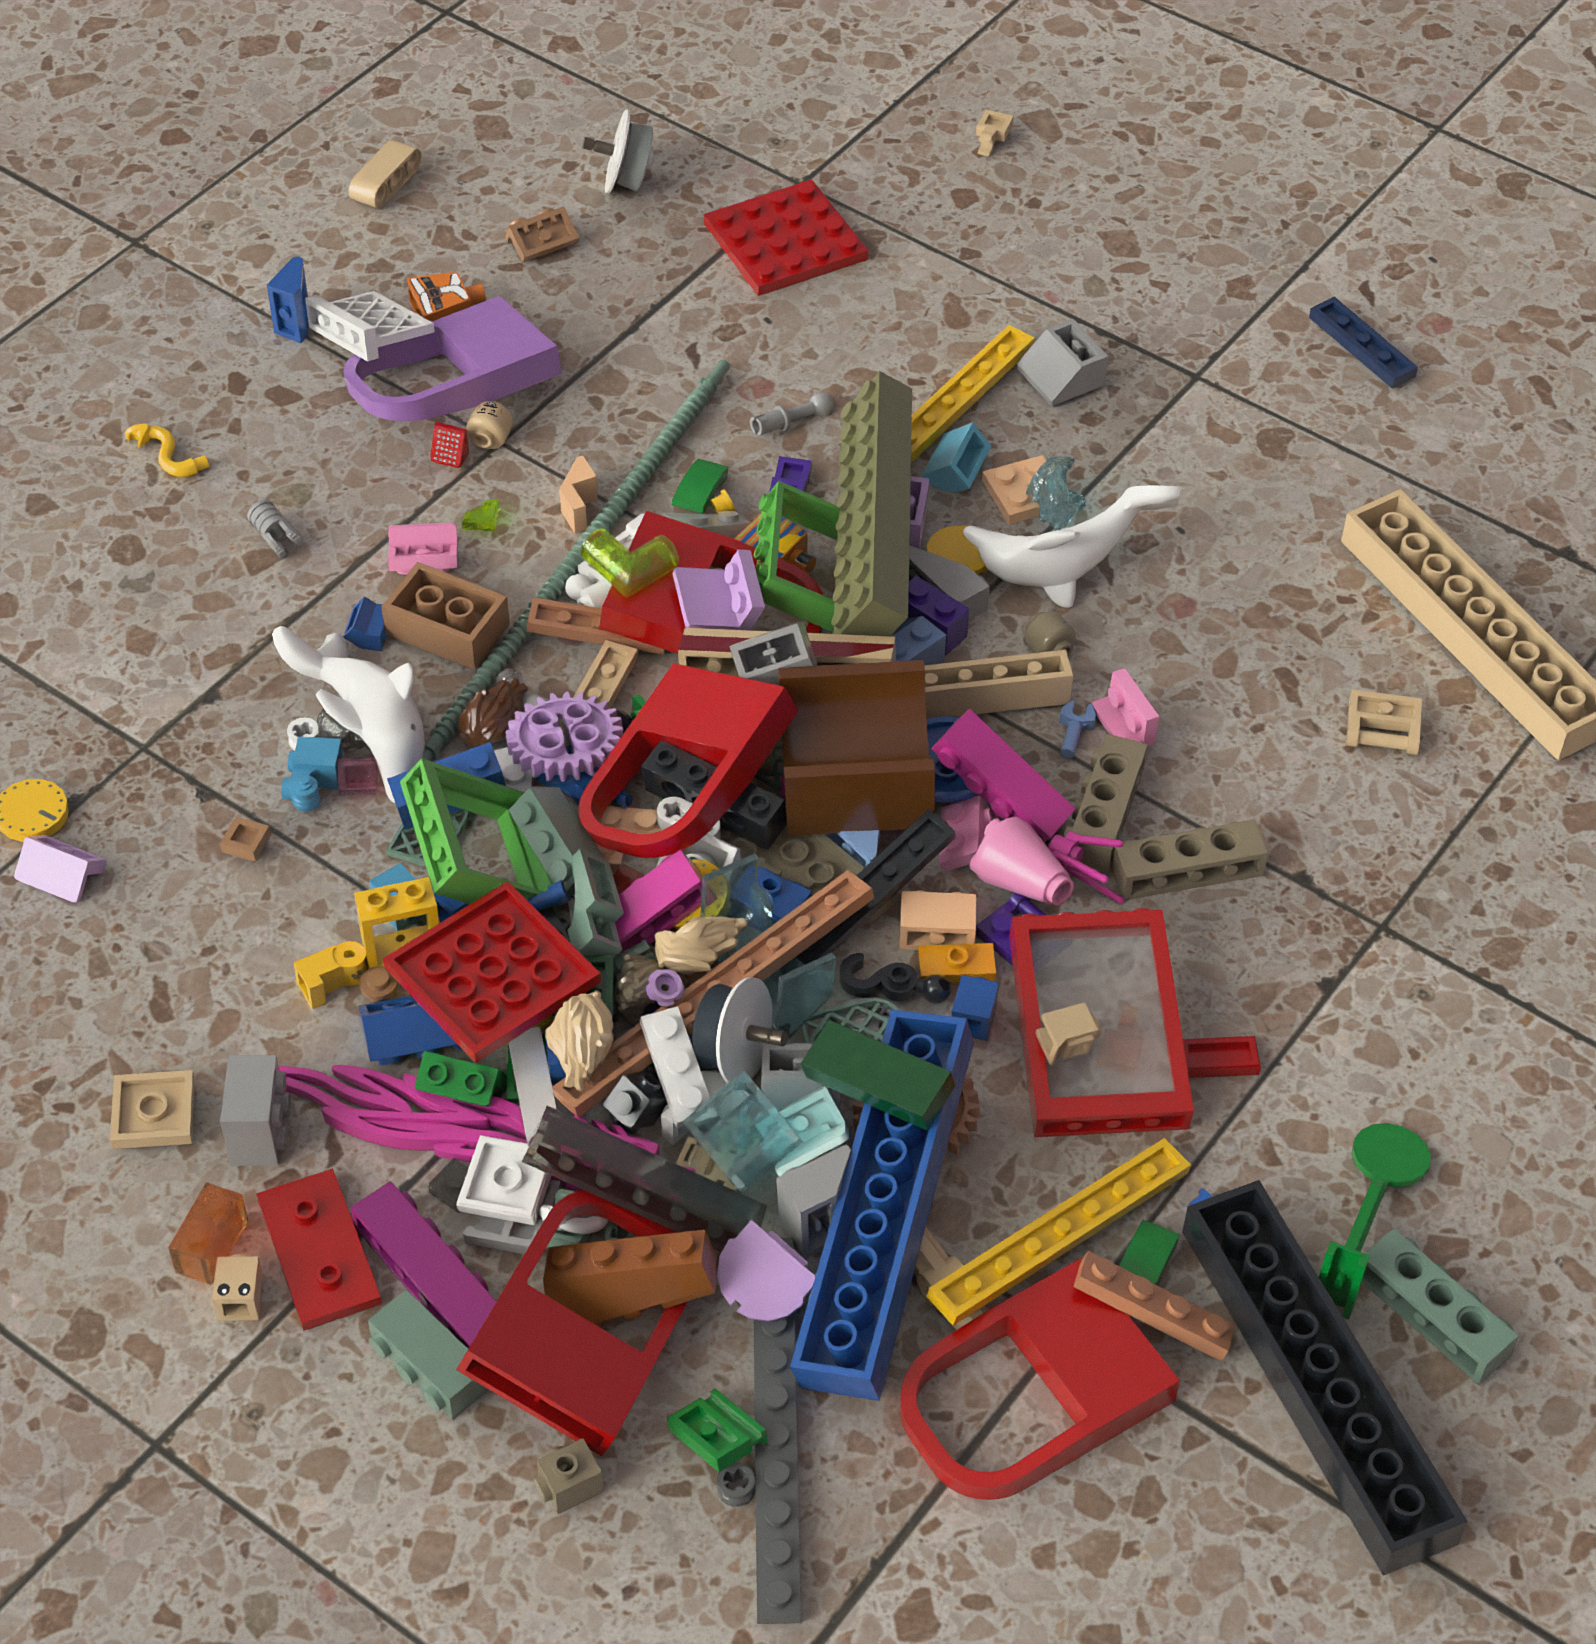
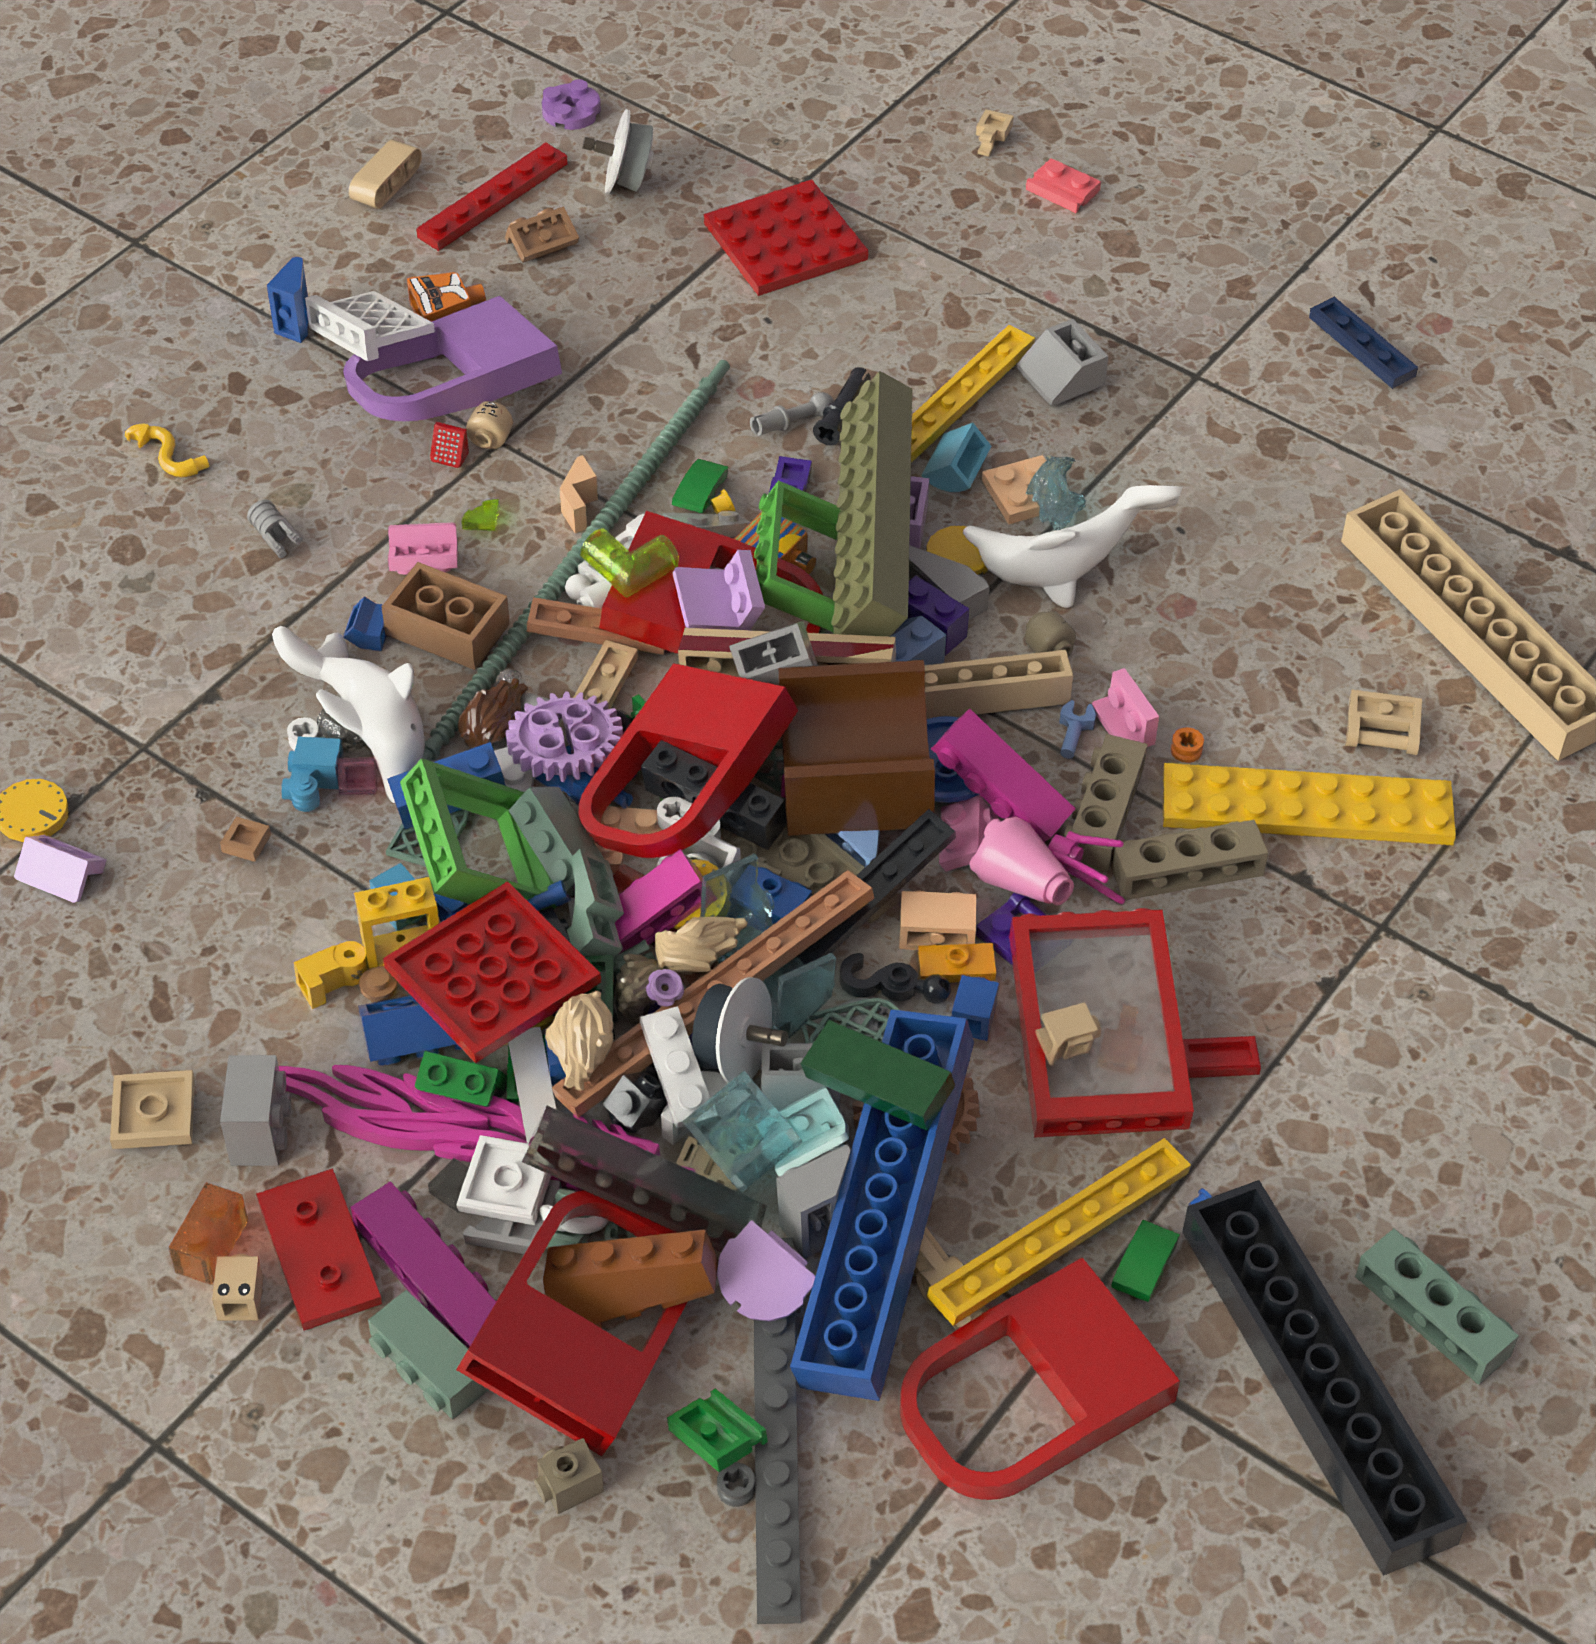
nougat plate [1073,1251,1235,1362] -> none
green piece [1319,1123,1431,1319] -> none
none -> red plate [416,142,568,251]
none -> medium lavender plate [541,79,601,130]
none -> black pin [813,367,871,446]
none -> coral plate [1026,158,1101,213]
none -> yellow plate [1163,763,1456,845]
none -> orange bush [1171,727,1204,763]

